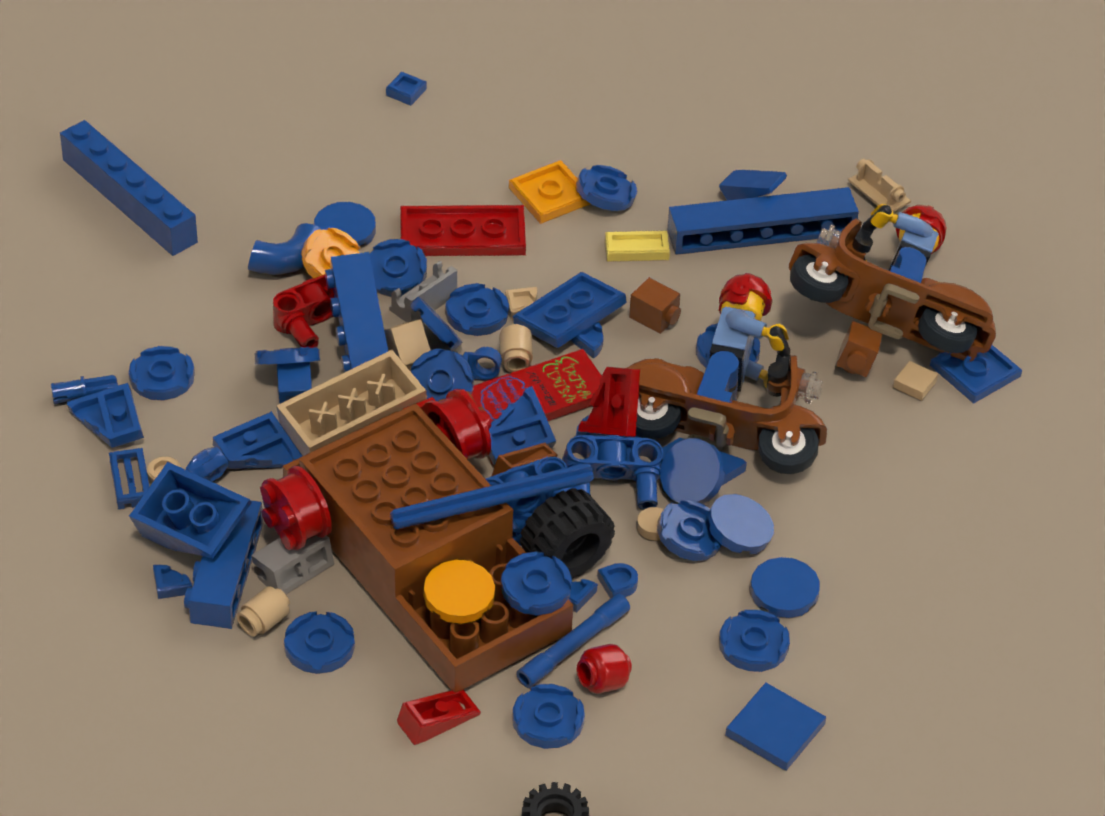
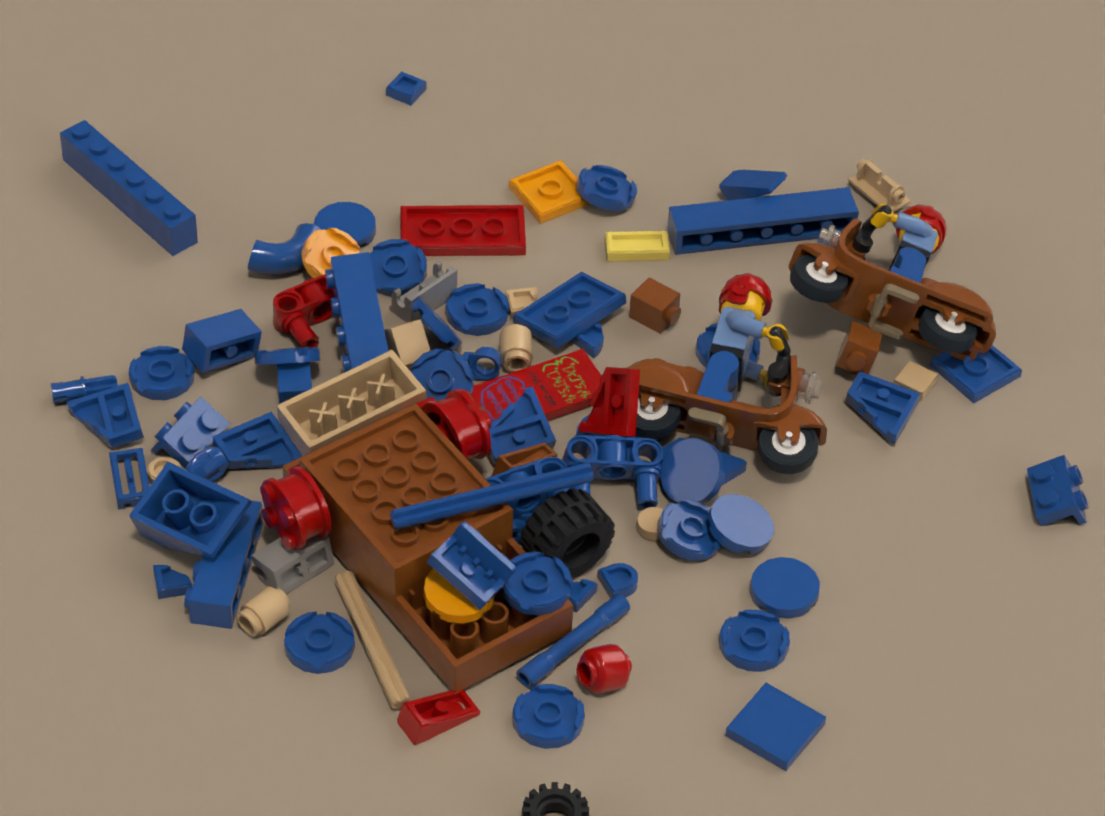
none -> bracket [151,396,230,469]
none -> blue brick [182,309,262,373]
none -> tan axle [335,570,409,710]
none -> blue bracket [427,521,517,610]
none -> blue wing [846,371,920,444]
none -> blue bracket [1027,455,1089,526]

